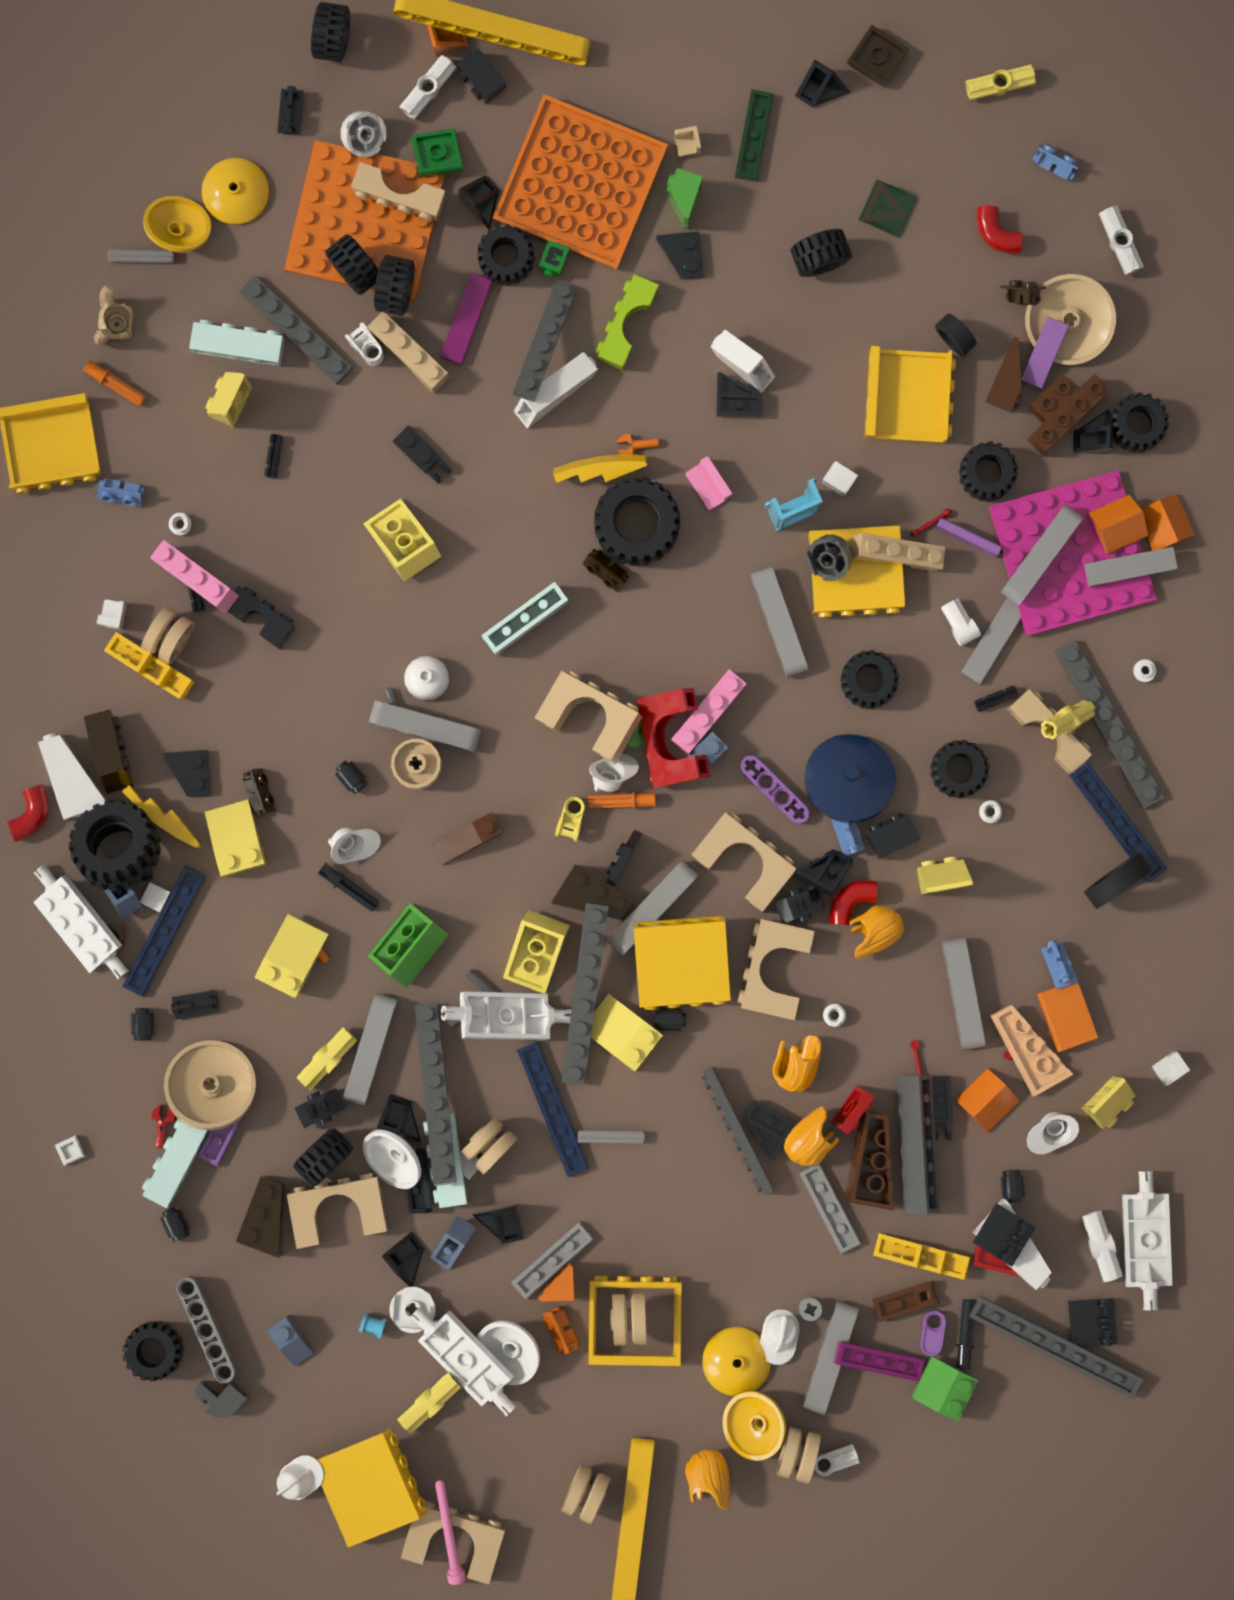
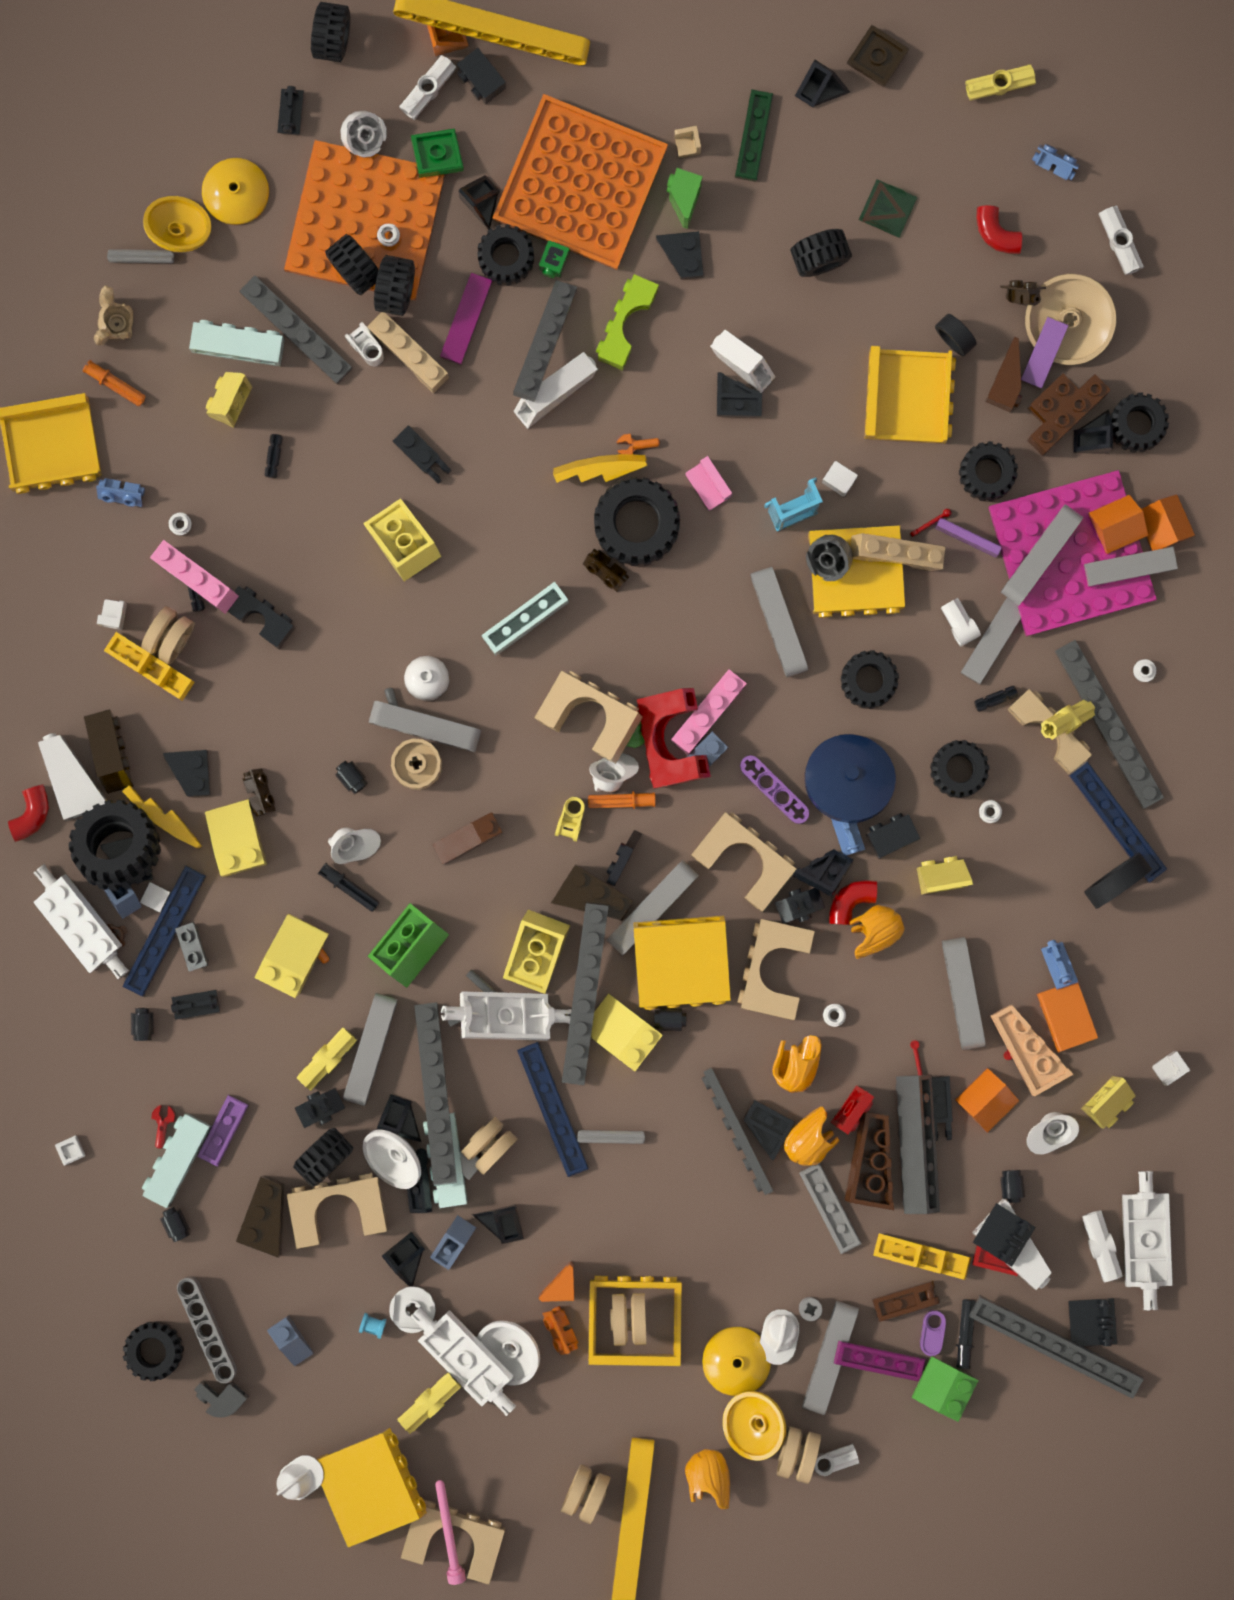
tan dish [164,1040,256,1130] -> none
tan arch [351,162,446,222] -> none
light grey tile [511,1222,594,1300] -> none
none -> hinge [175,922,209,972]
none -> white plate [377,224,400,247]

